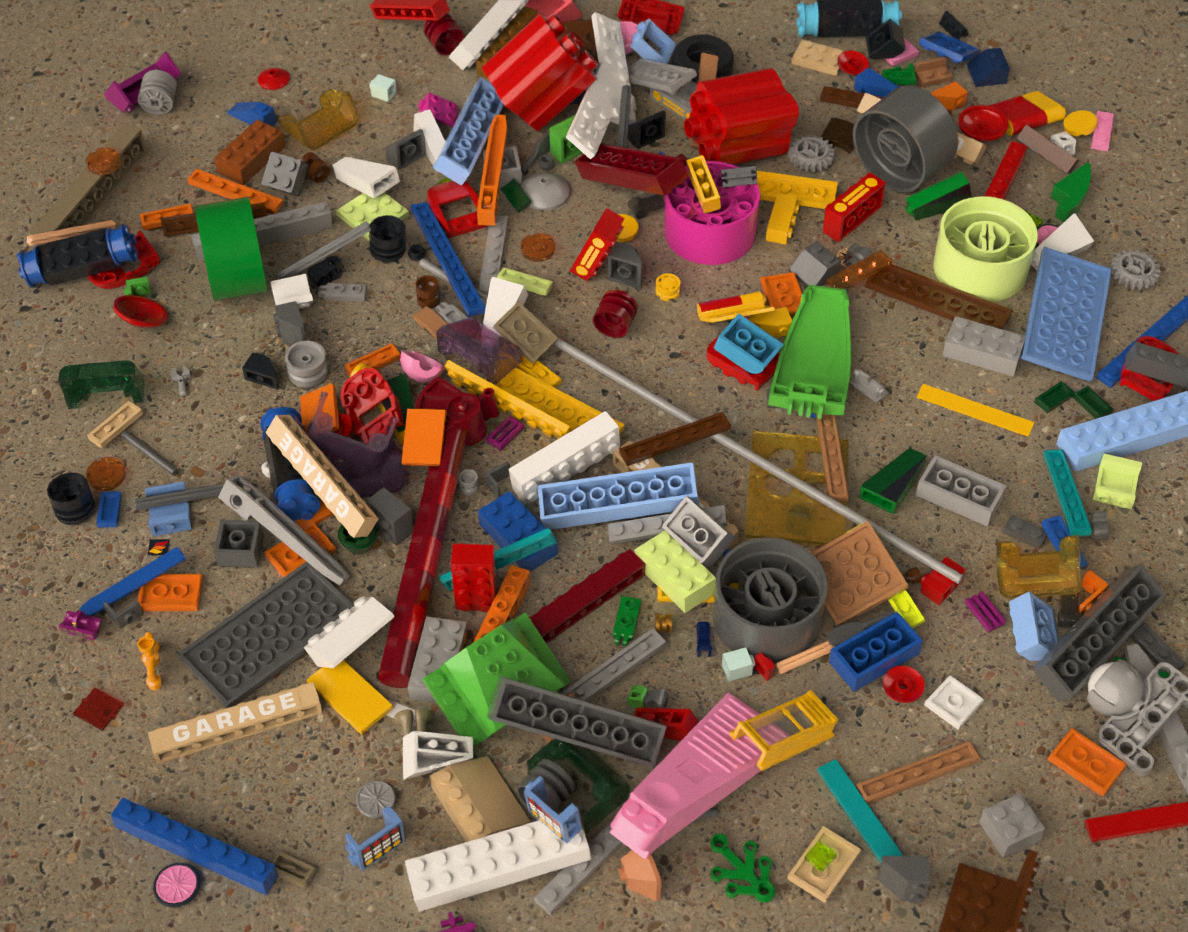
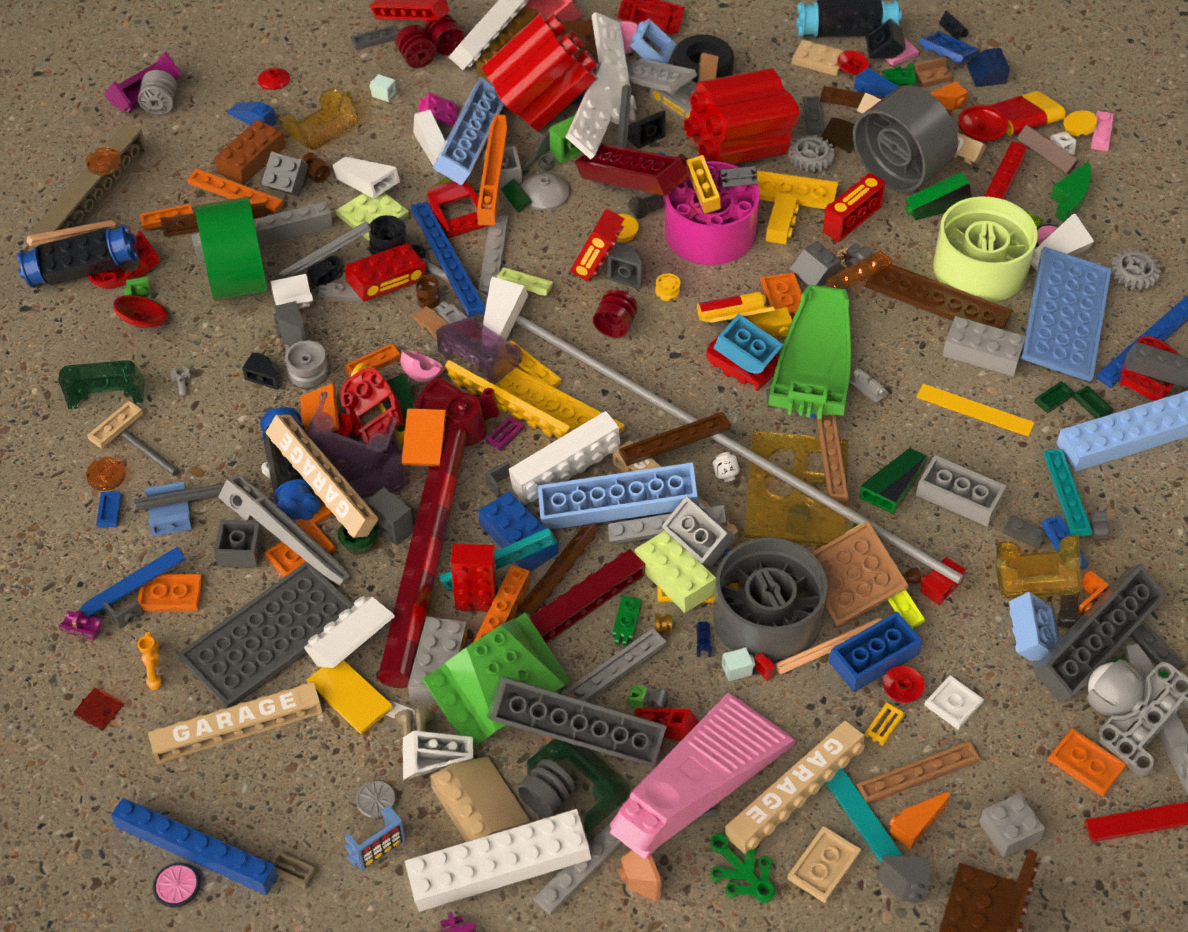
black wheel [47,473,96,525] -> none
black sticker [148,539,170,556] -> none
dark grey slope [385,129,425,170] -> none
light grey wheel [459,469,479,496] -> none
dark tan plate [493,301,558,364] -> none
clear orange tile [520,233,555,262] -> none
medium blue panel [524,776,582,844] -> none
yellow piece [729,690,839,771] -> none
clear neon green tile [804,841,836,872] -> none
dark grey piece [828,611,892,647] -> none
magenta tile [965,591,1006,633] -> none
yellowish green panel [1093,453,1142,509] -> none
none -> red brick [346,243,426,302]
none -> dark grey tile [351,25,399,51]
none -> dark red wheel [395,25,436,68]
none -> reddish brown plate [518,523,599,614]
none -> white head [713,452,740,482]
none -> tan brick [725,721,864,854]
none -> dark grey tile [803,96,825,134]
none -> yellow tile [865,702,905,746]
none -> orange slope [889,792,951,850]

